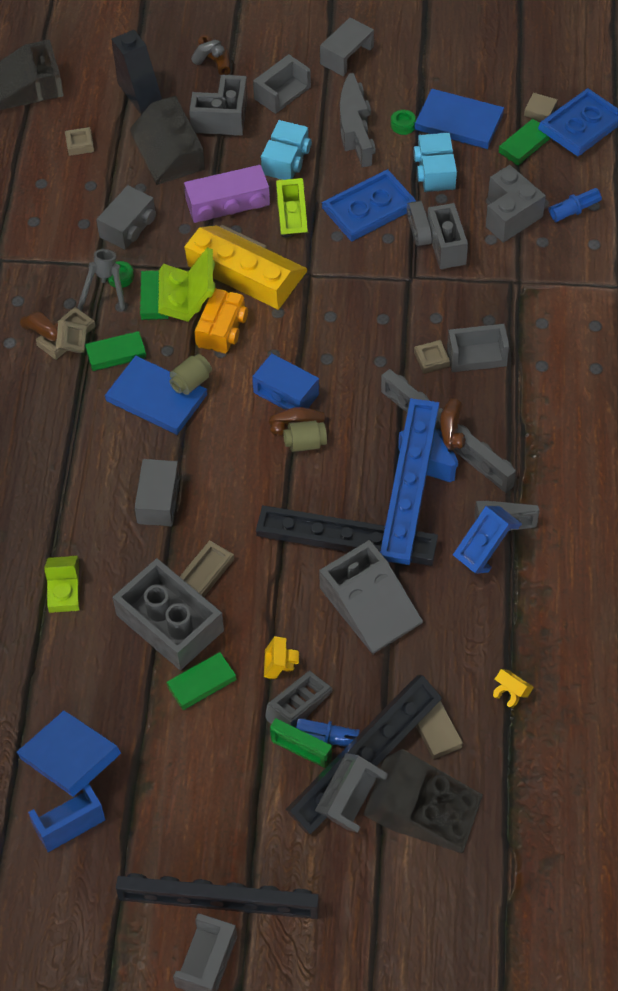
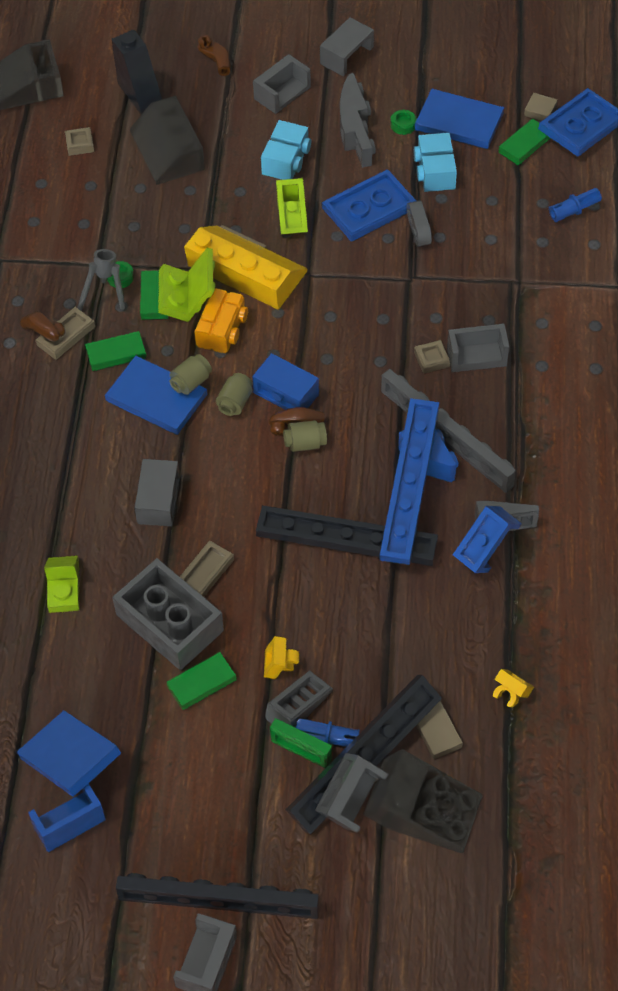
dark tan tile [56,320,87,353] -> none
dark grey brick [96,185,156,250] -> none
medium lavender brick [184,165,270,223] -> none
dark grey brick [189,75,248,135] -> none
dark grey arm [191,39,225,65] -> none
dark grey slope [319,540,423,655] -> none
dark grey brick [427,203,468,269] -> none
reddish brown arm [440,398,466,450] -> none
dark grey brick [485,165,546,243] -> none
none -> olive brick [215,373,253,416]

